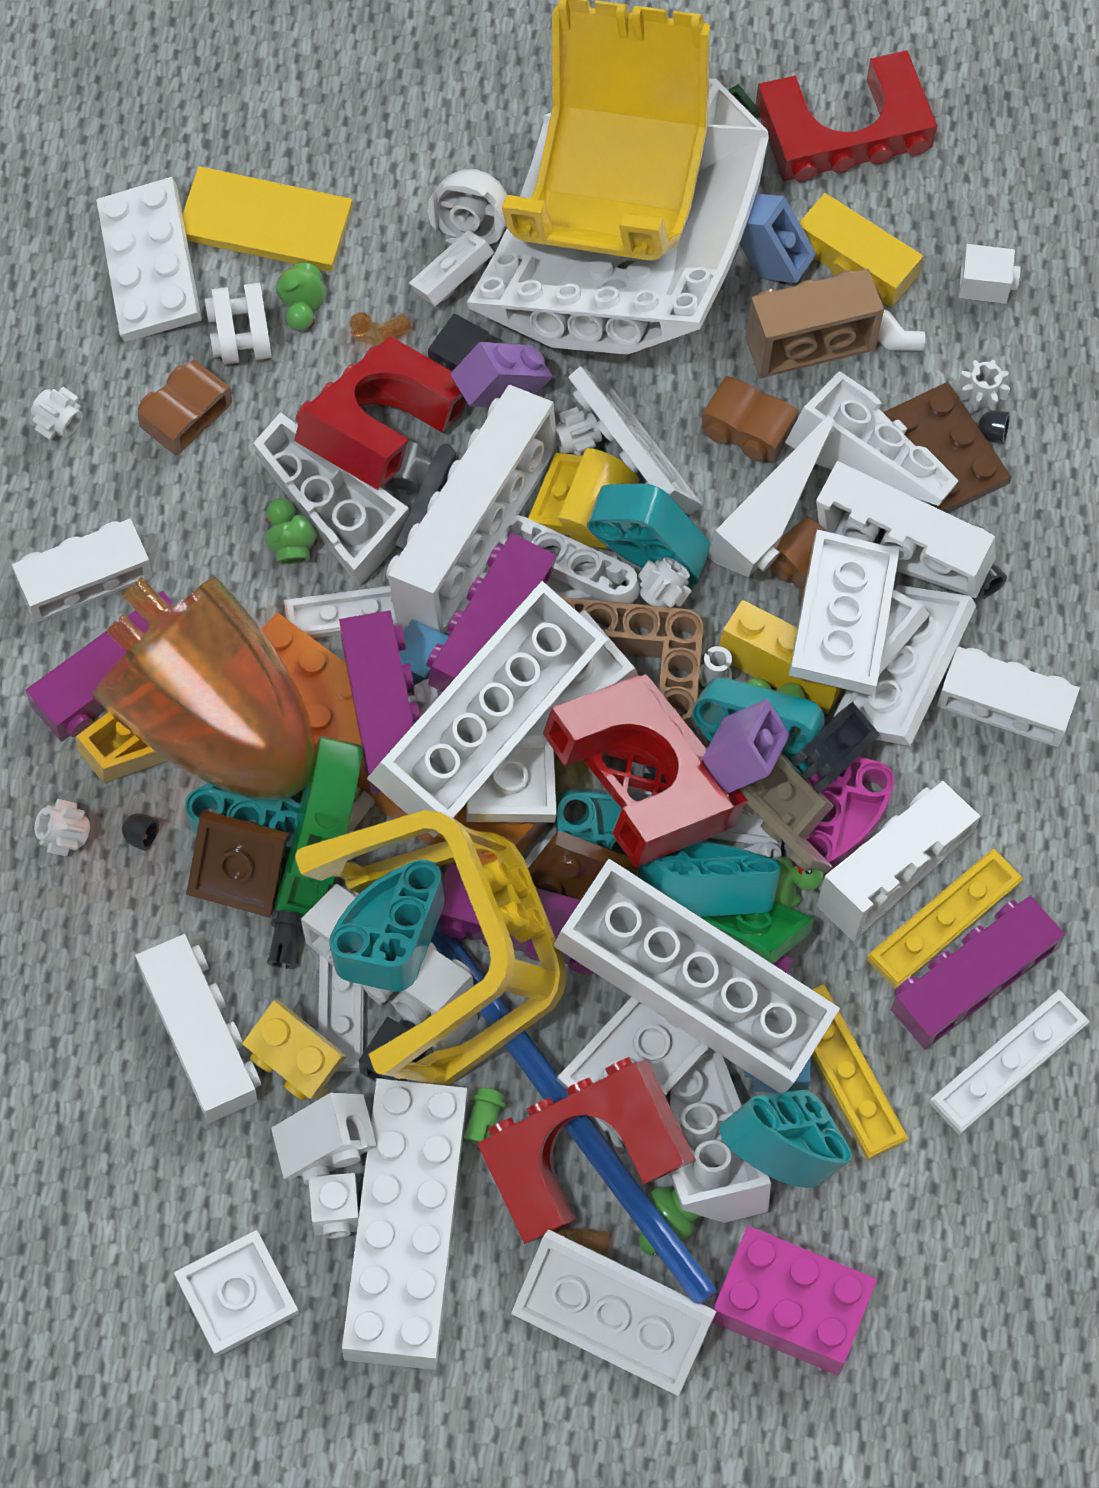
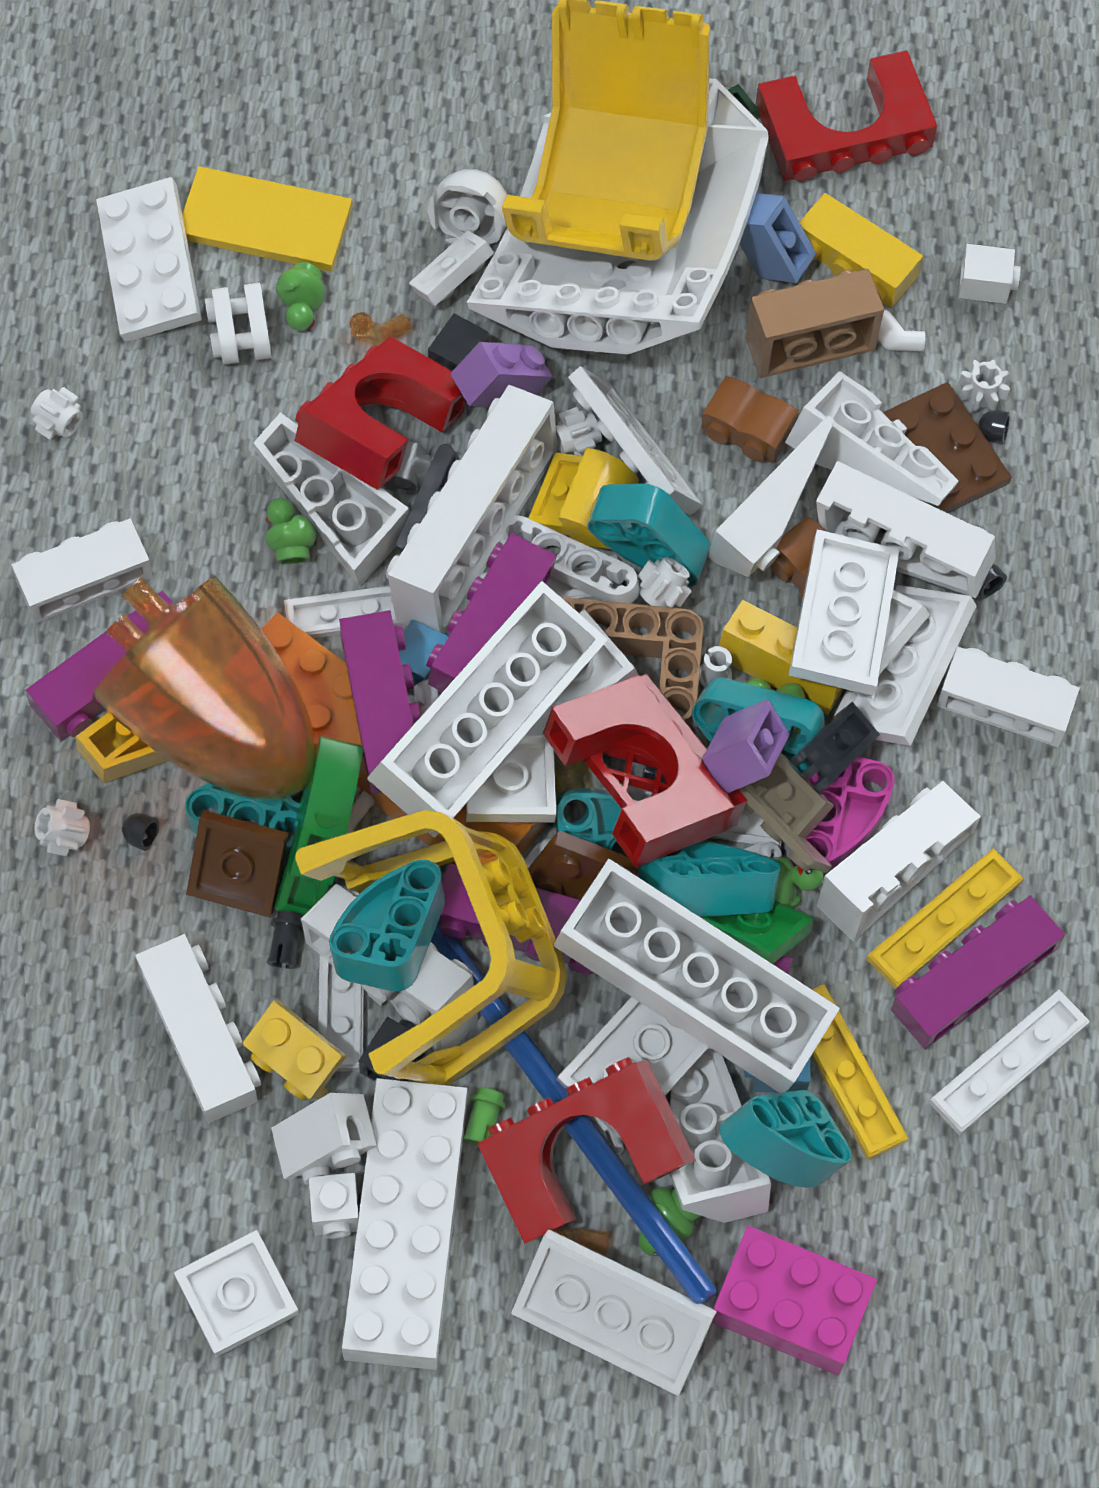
dark orange brick [137,359,232,456] -> none

